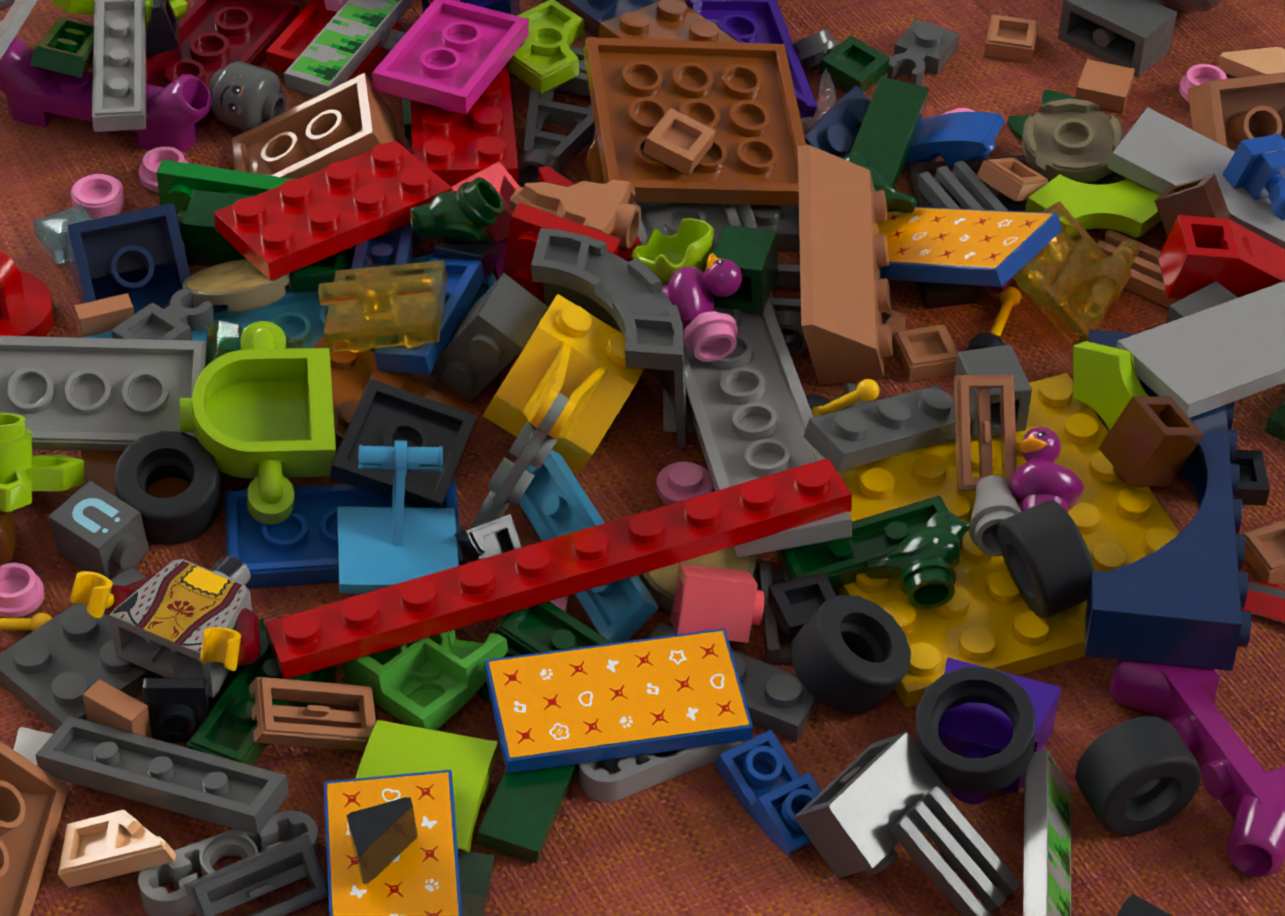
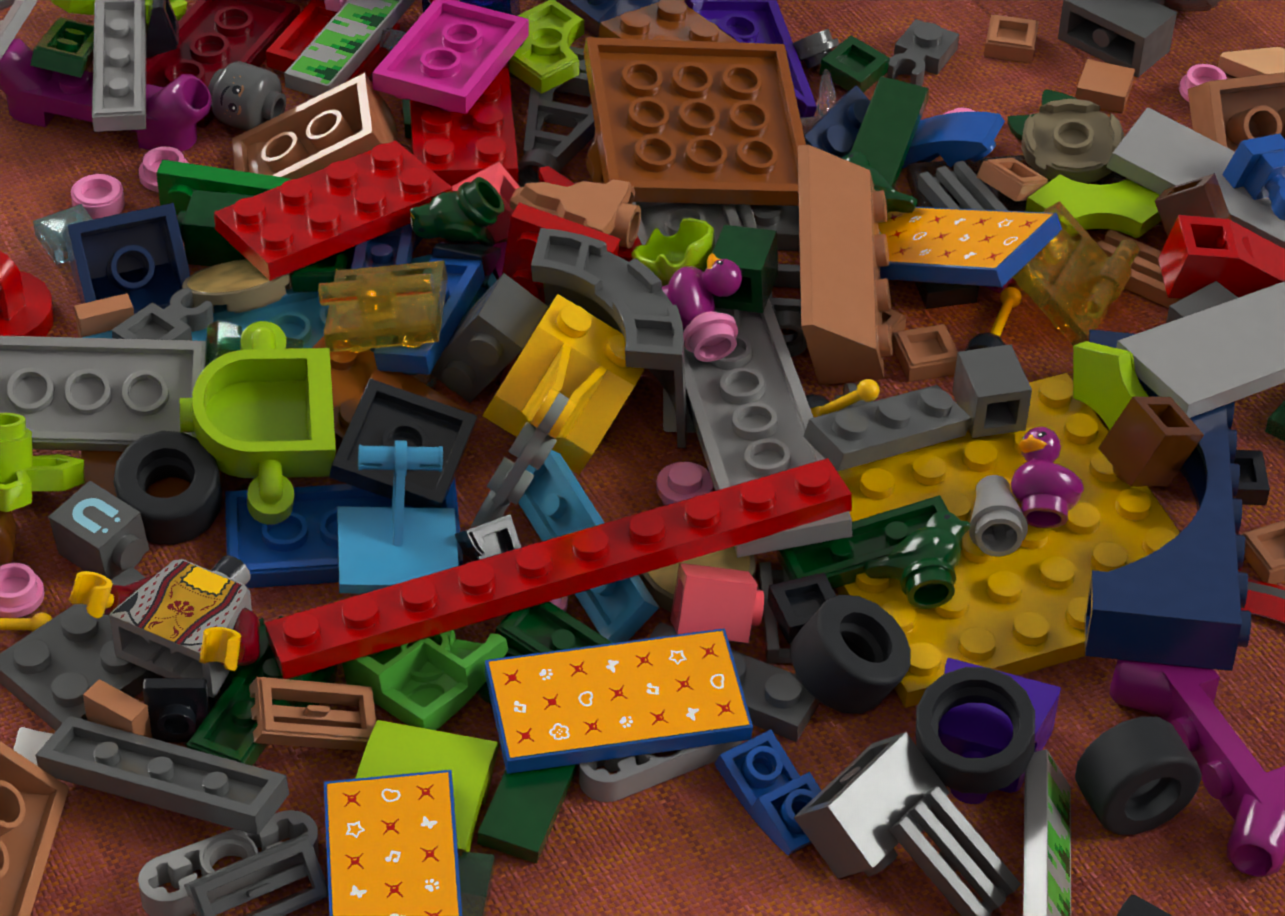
light nougat tile [58,810,176,888] -> none
slope [346,797,418,884] -> none
nougat tile [643,108,716,176] -> none
nougat tile [954,375,1017,492] -> none
black tyre [998,500,1095,618] -> none

